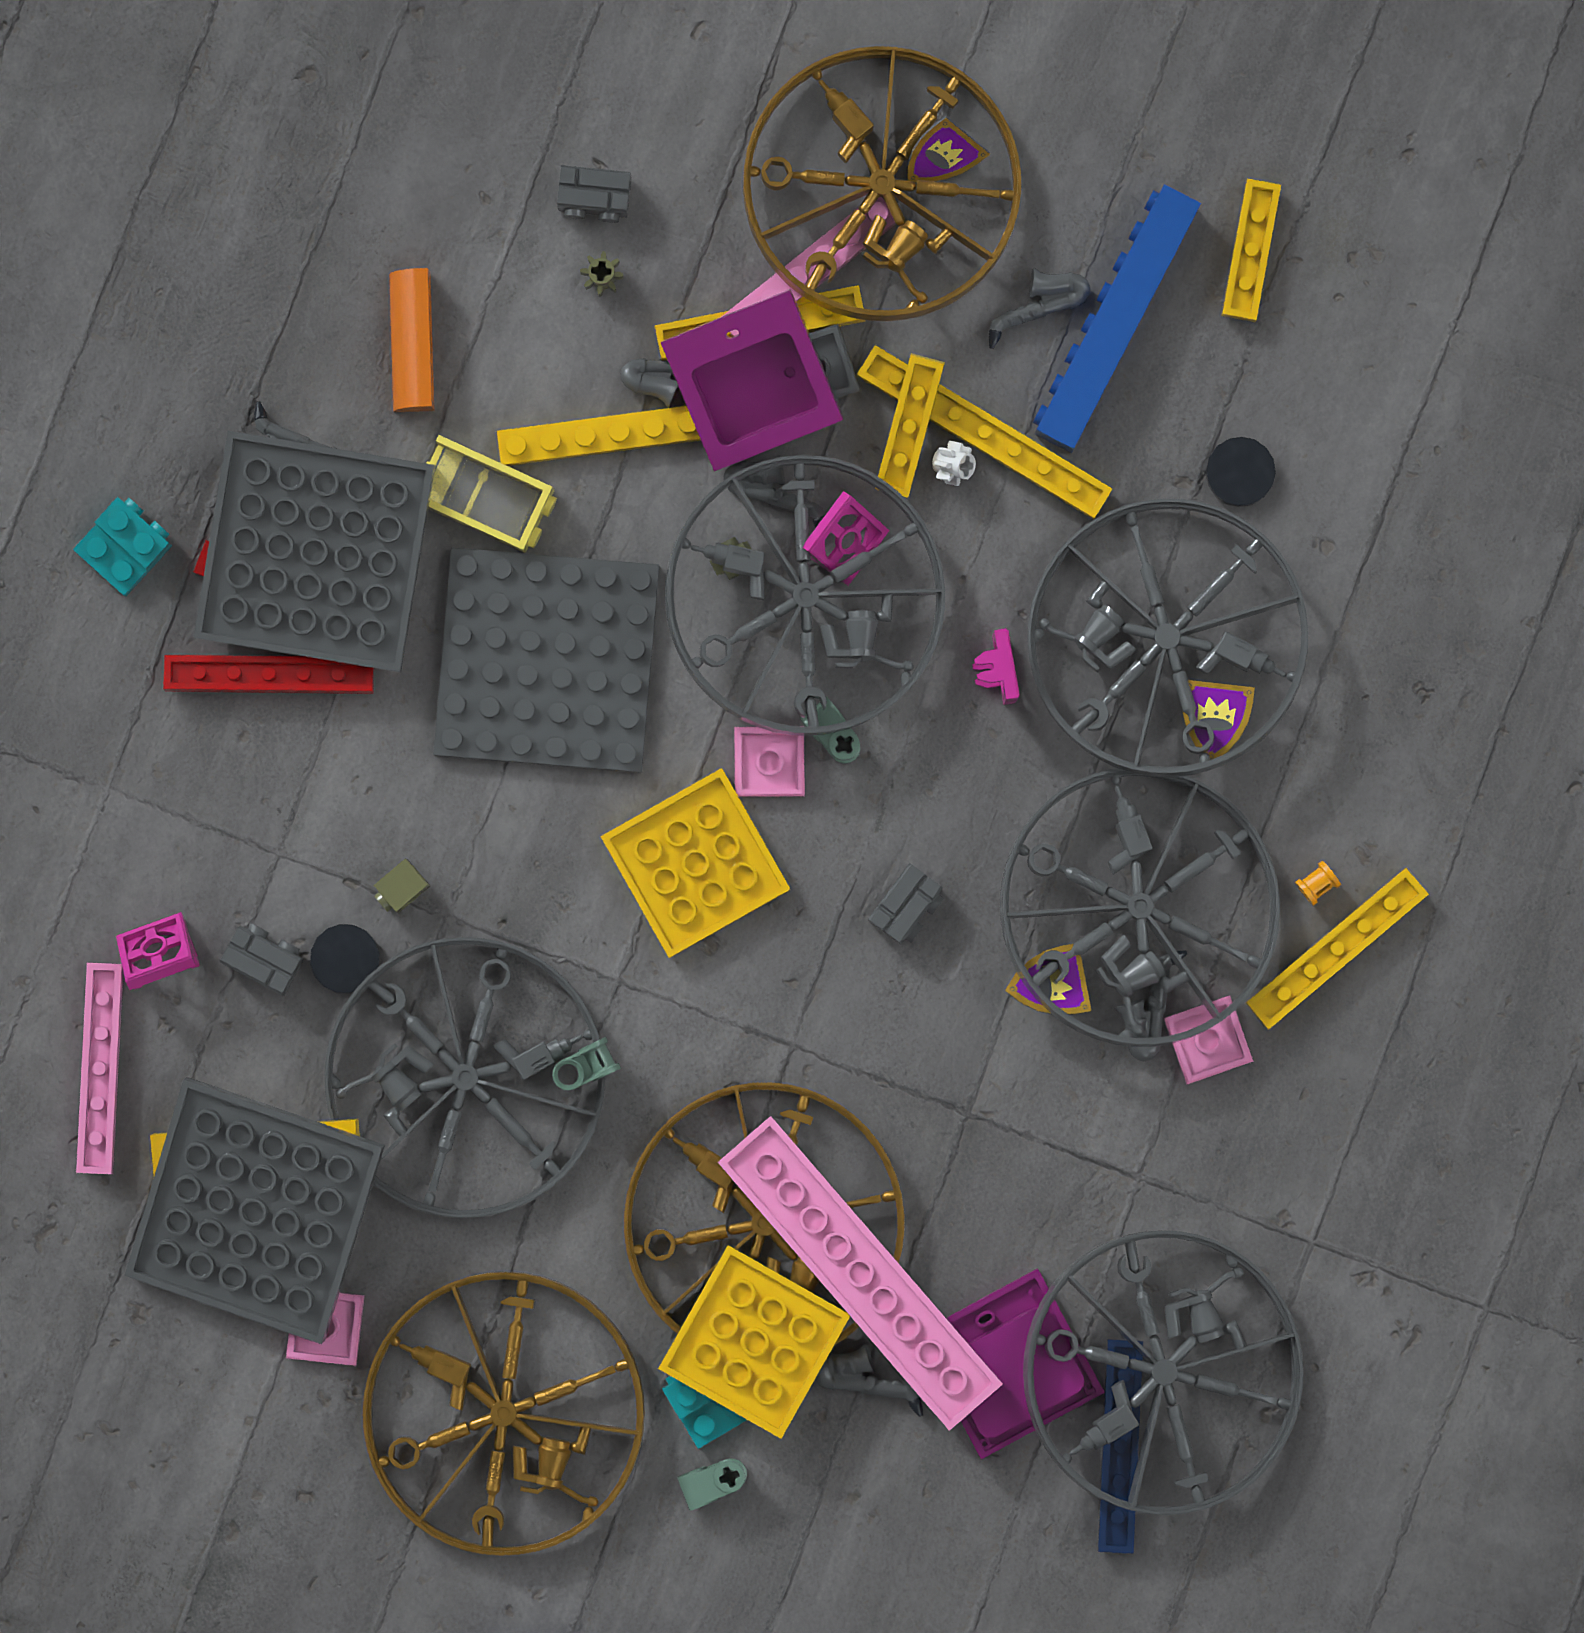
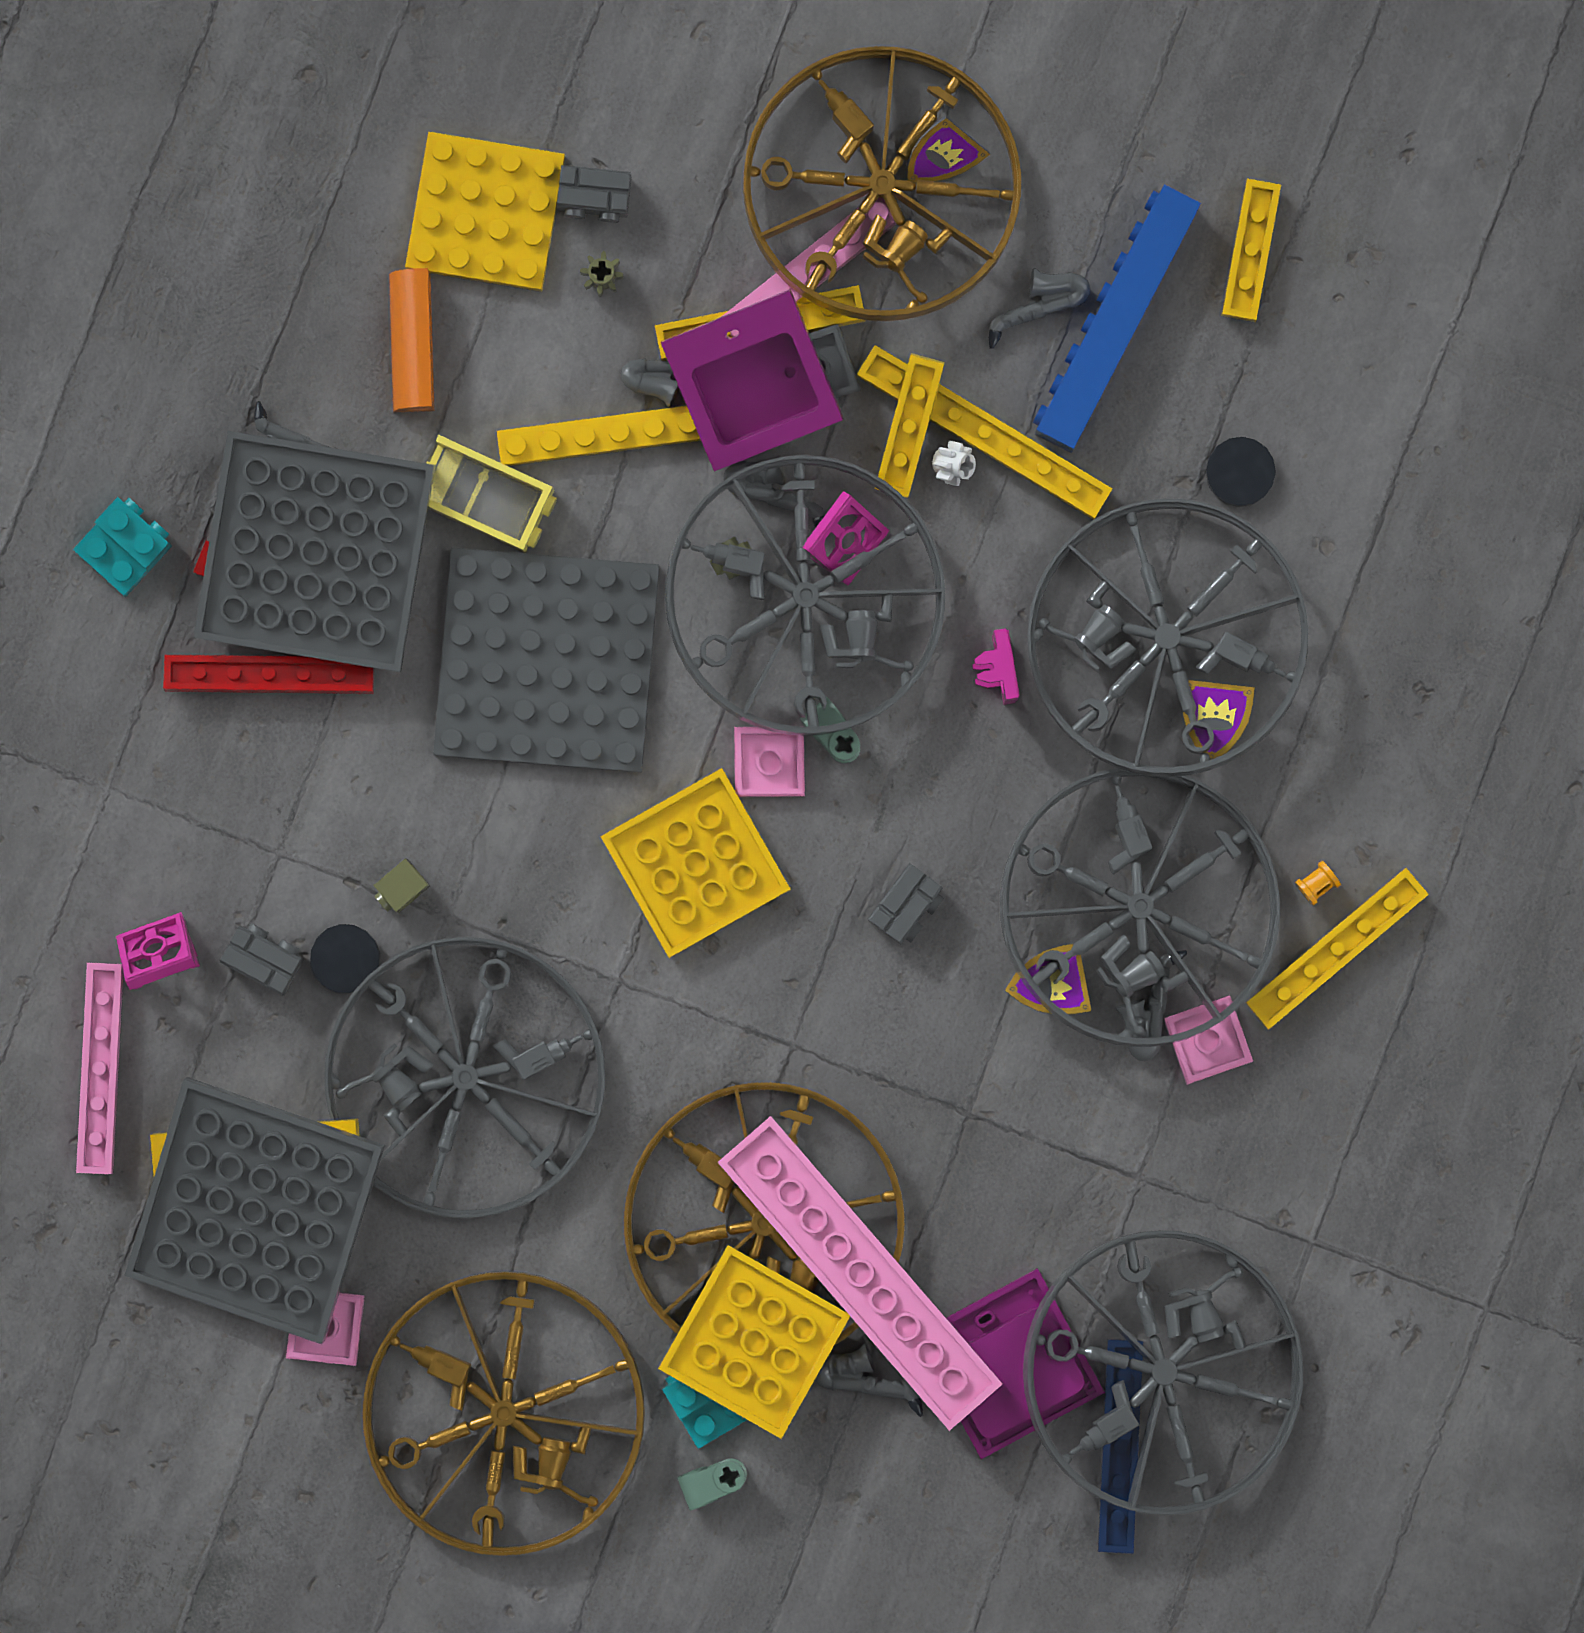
sand green piece [552,1037,621,1091] -> none
none -> yellow plate [405,131,565,292]

